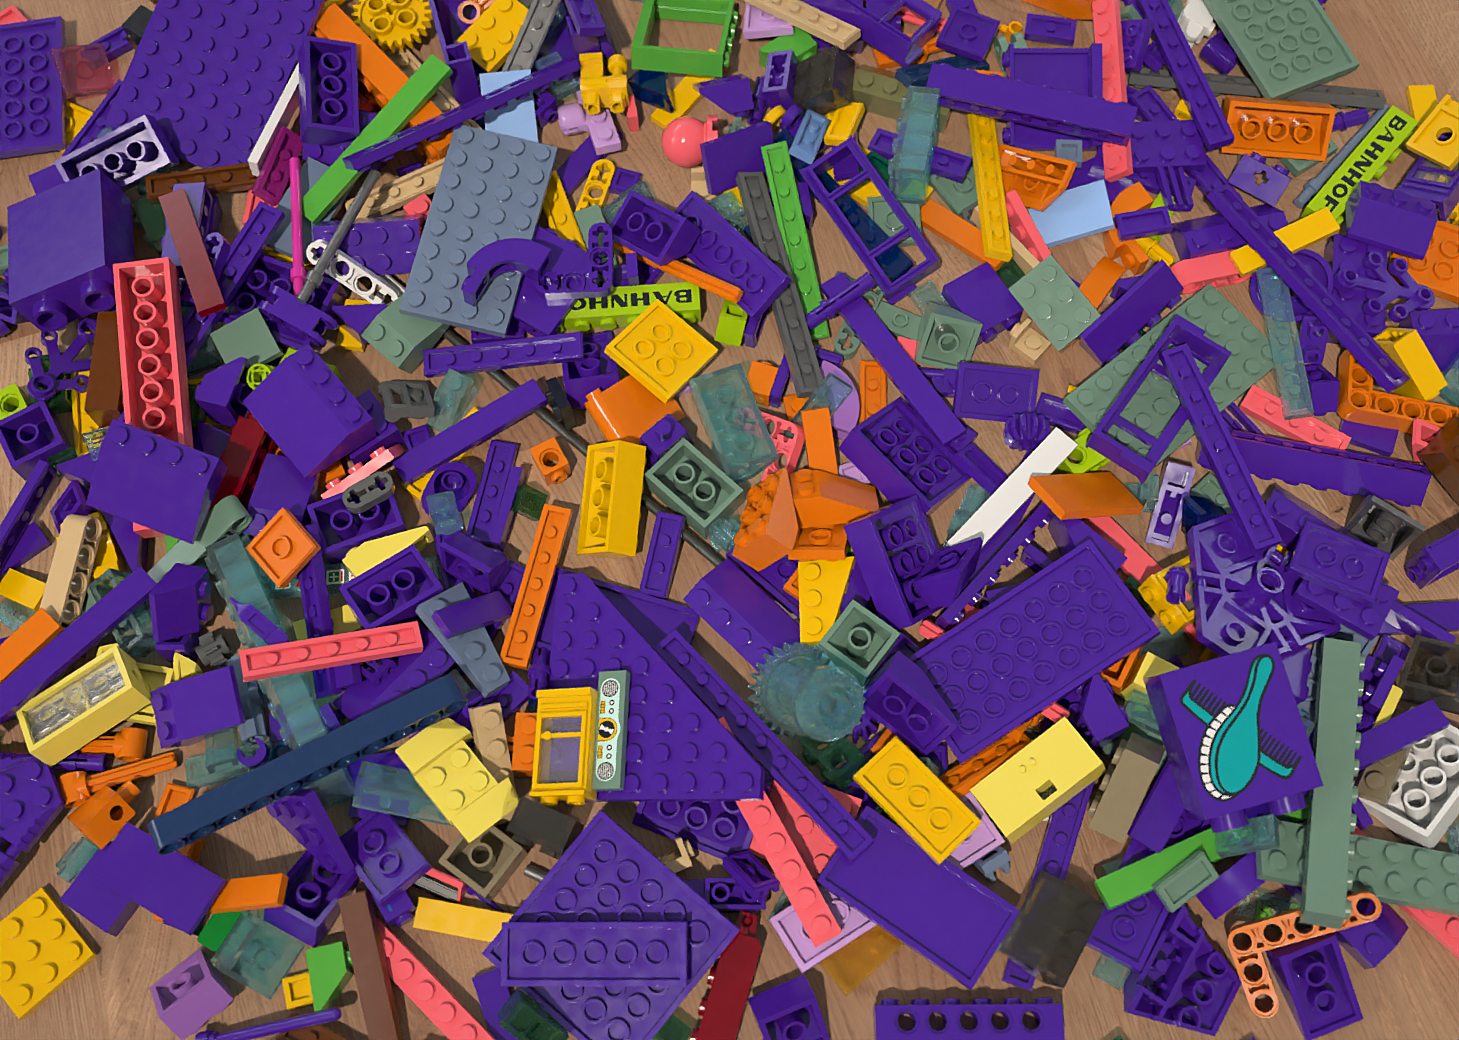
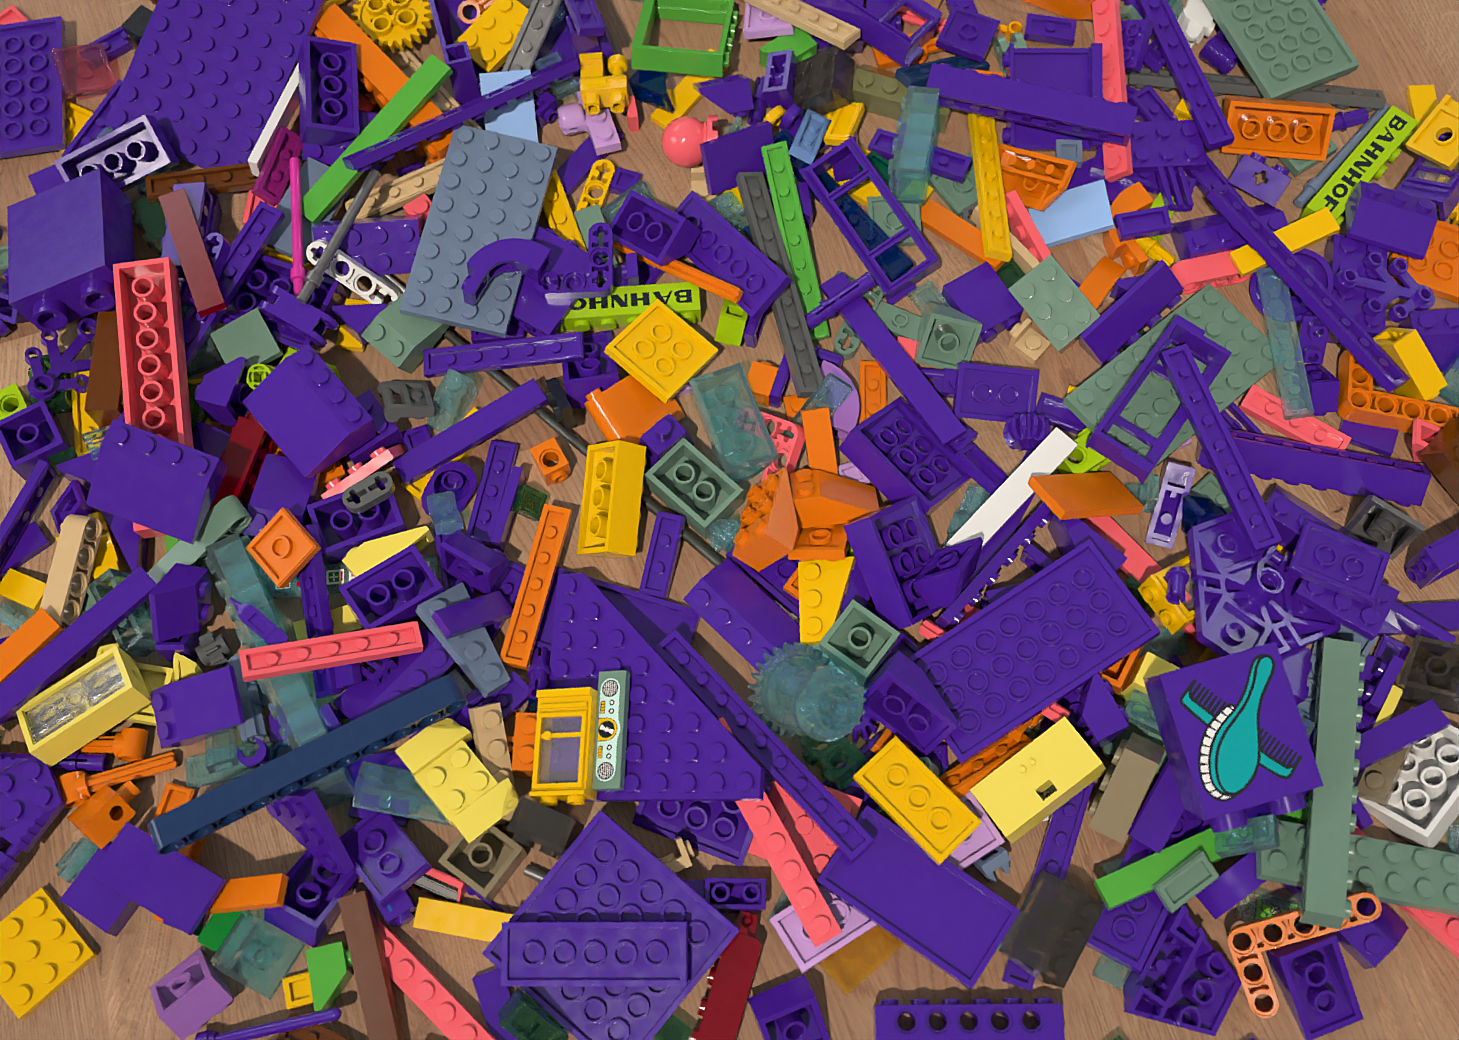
dark purple tile [723,850,780,899] -> none

